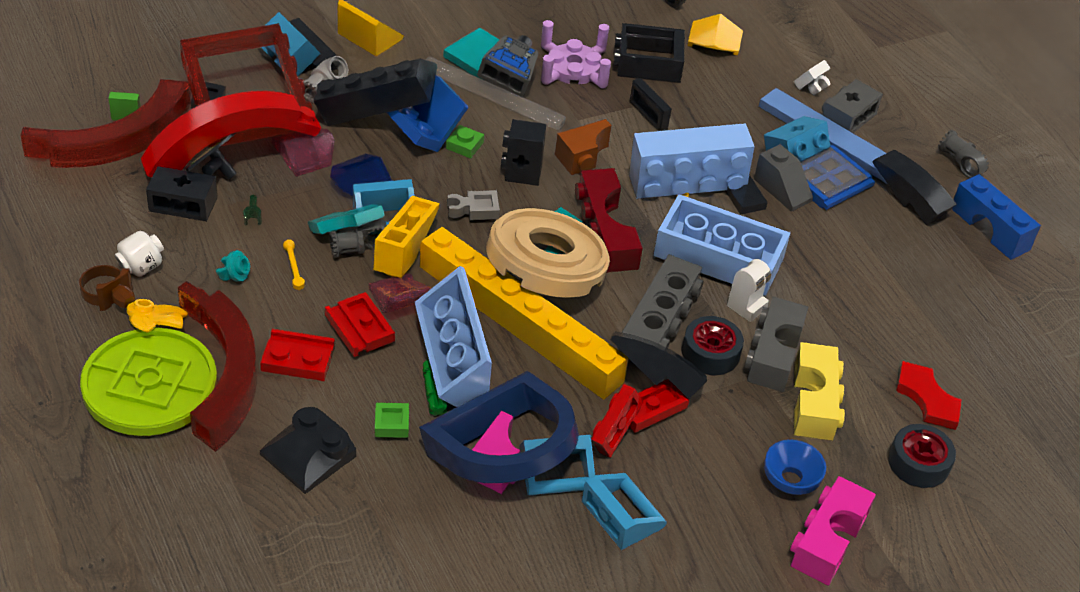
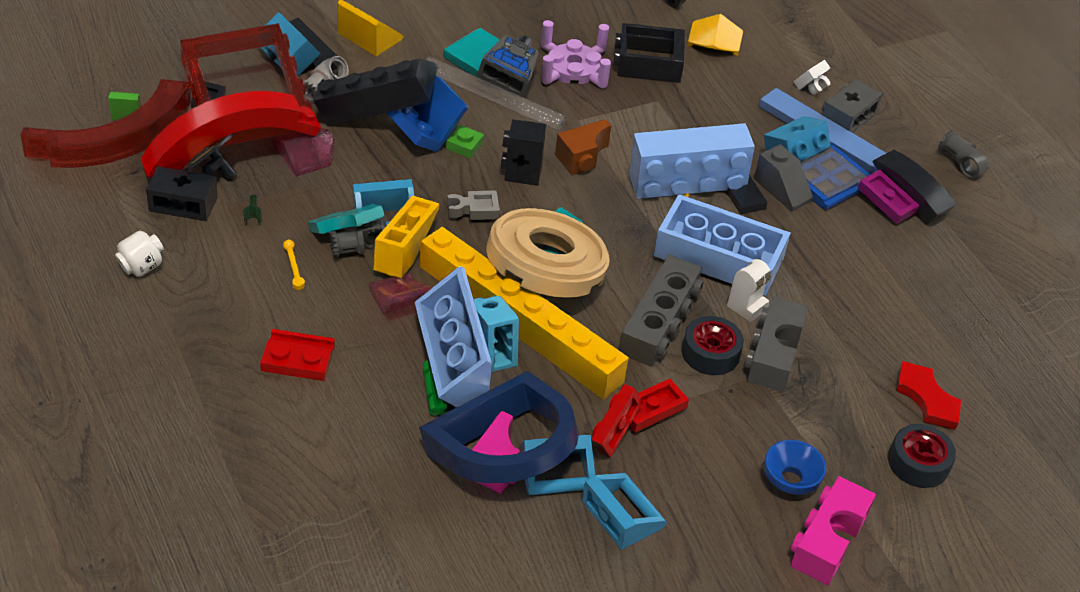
reddish brown piece [79,265,135,311] -> none
lime plate [80,328,217,436] -> none
yellow plate [126,299,188,333] -> none
clear red arch [177,281,257,452] -> none
teal plate [216,250,250,282] -> none
black slope [260,407,356,494] -> none
red plate [325,292,395,357] -> none
clear blue slope [330,153,392,196] -> none
bright green plate [375,403,409,438] -> none
dark red arch [575,168,643,273] -> none
black slope [610,331,707,399] -> none
black tile [629,78,672,131] -> none
light yellow arch [794,342,845,441] -> none
blue arch [952,174,1041,260] -> none
none -> medium azure torso [474,296,519,372]
none -> magenta plate [857,170,920,224]

